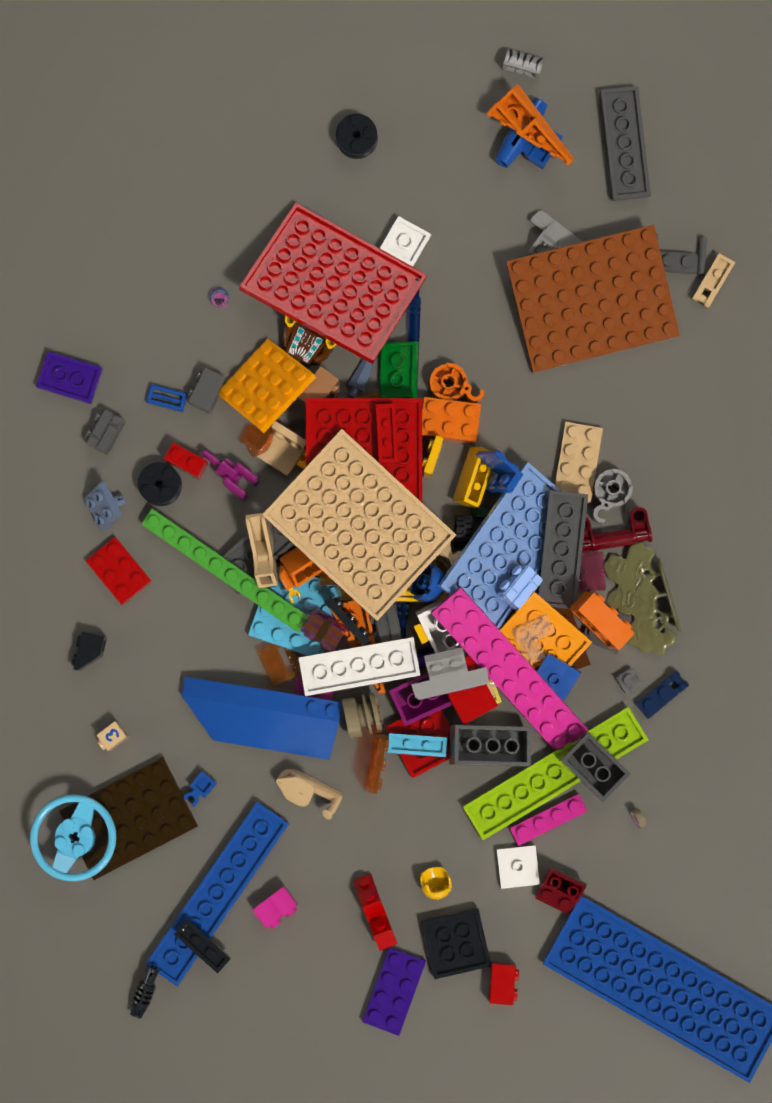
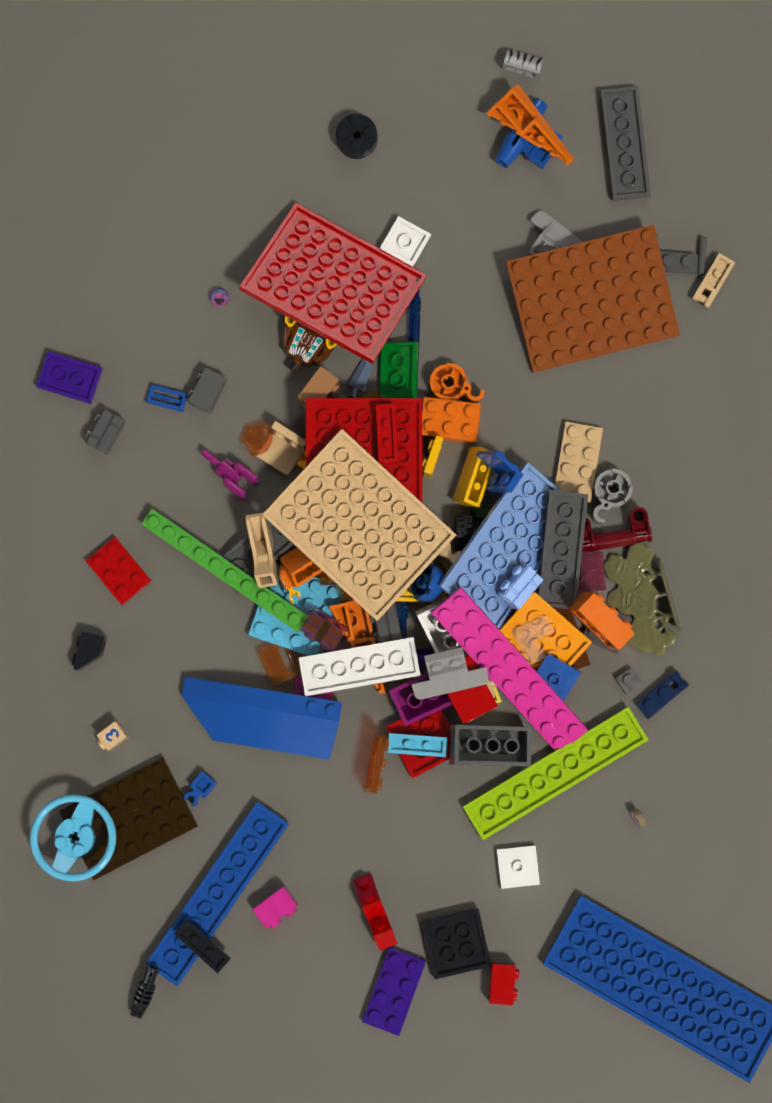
sand blue plate [84,482,126,531] -> none
black wheel [138,462,182,506] -> none
red brick [164,442,208,480] -> none
light orange plate [219,339,316,433] -> none
tan piece [276,769,342,820] -> none
black plate [325,596,370,646] -> none
dark tan wheel [342,693,383,739] -> none
yellow tile [414,624,429,645] -> none
yellow hair [420,867,452,900] -> none
dark pink plate [509,794,587,846] -> none
dark red brick [535,866,587,915] -> none
dark grey brick [559,732,631,802] -> none

